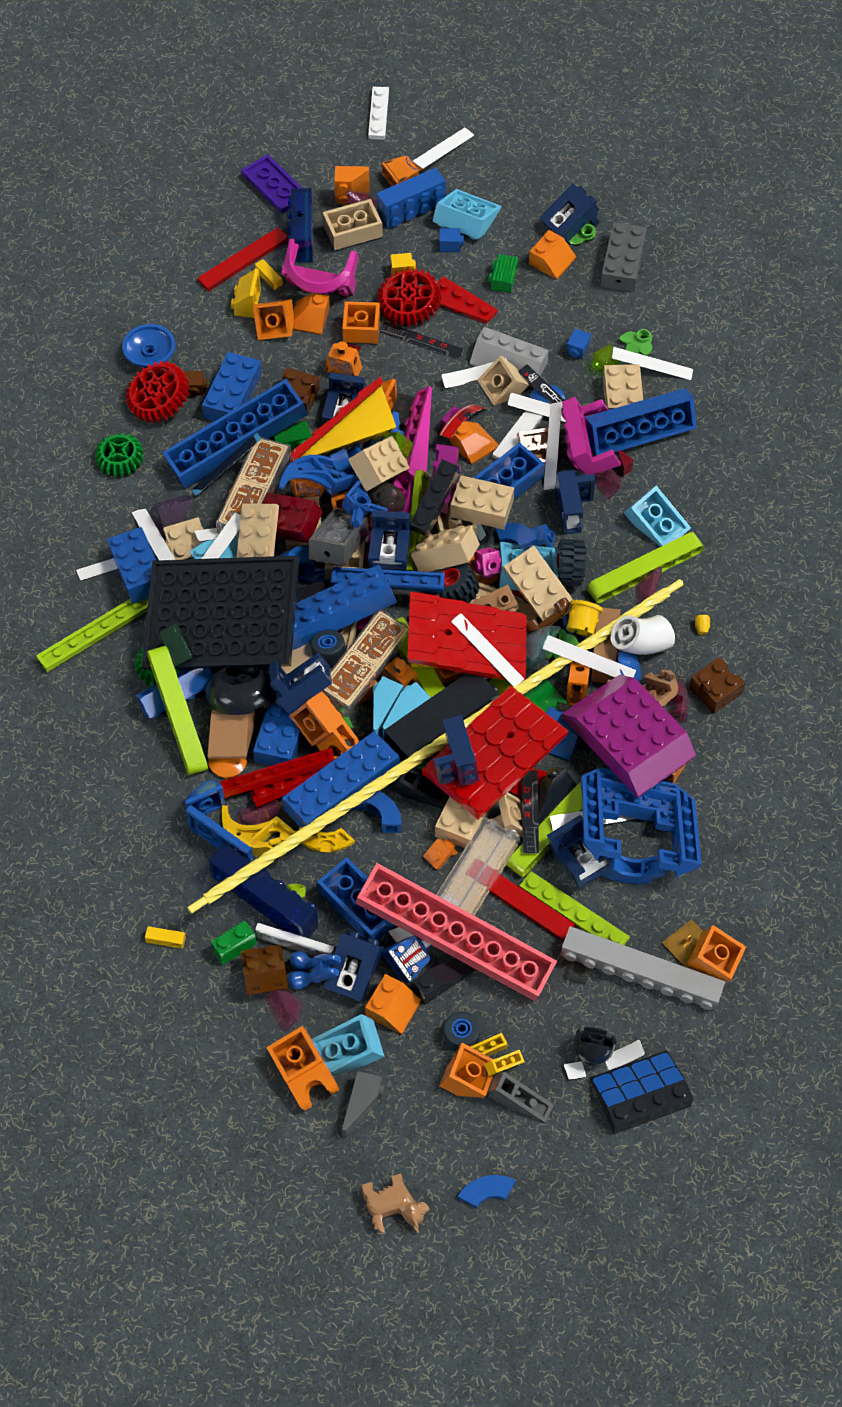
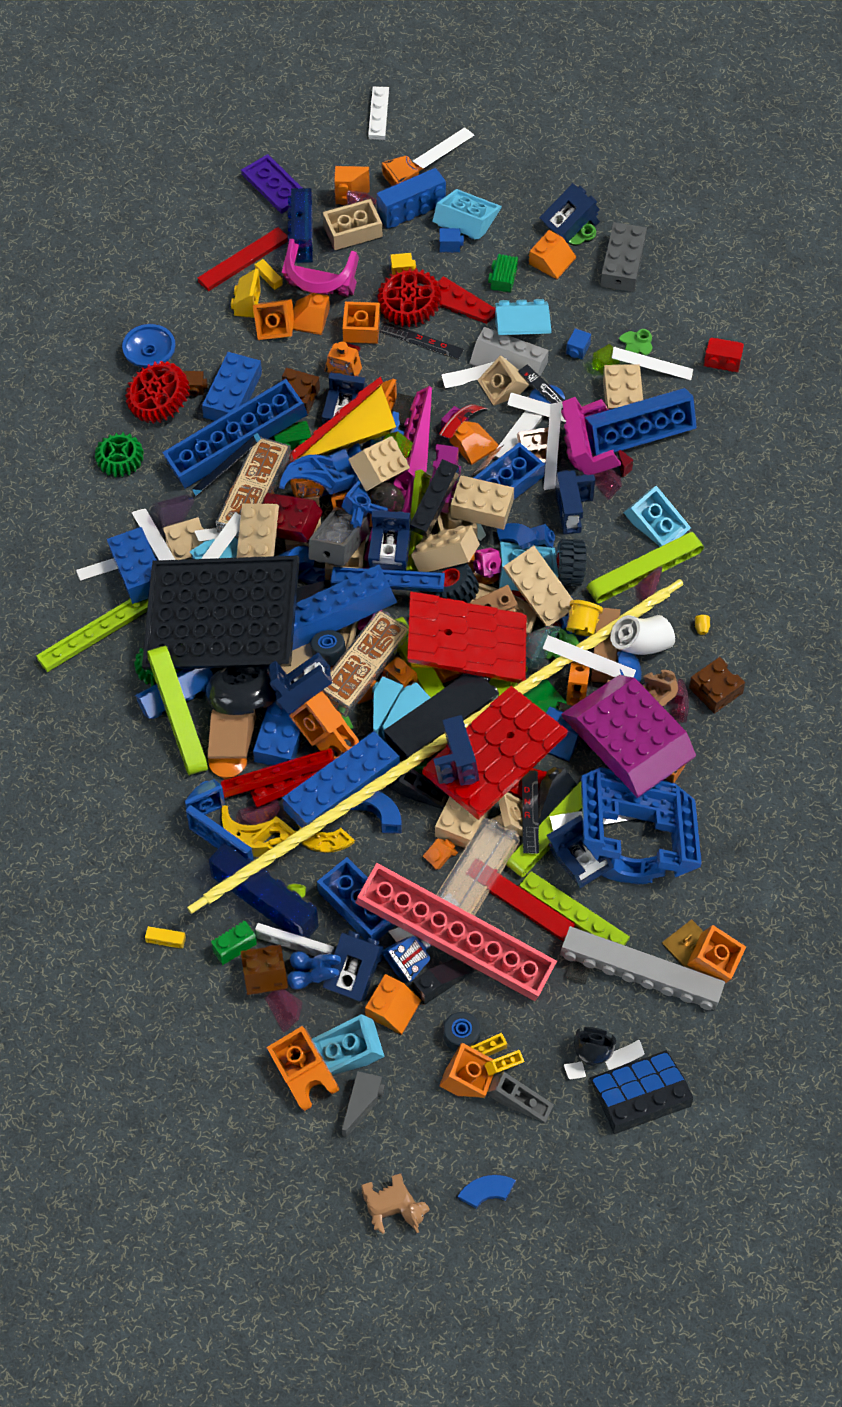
clear green slope [160,623,193,666] -> none
white sticker [451,614,524,687] -> none
reddish brown bar [527,597,570,633] -> none
none -> sticker [471,444,505,476]
none -> medium azure slope [495,299,551,335]
none -> red bracket [704,338,744,372]

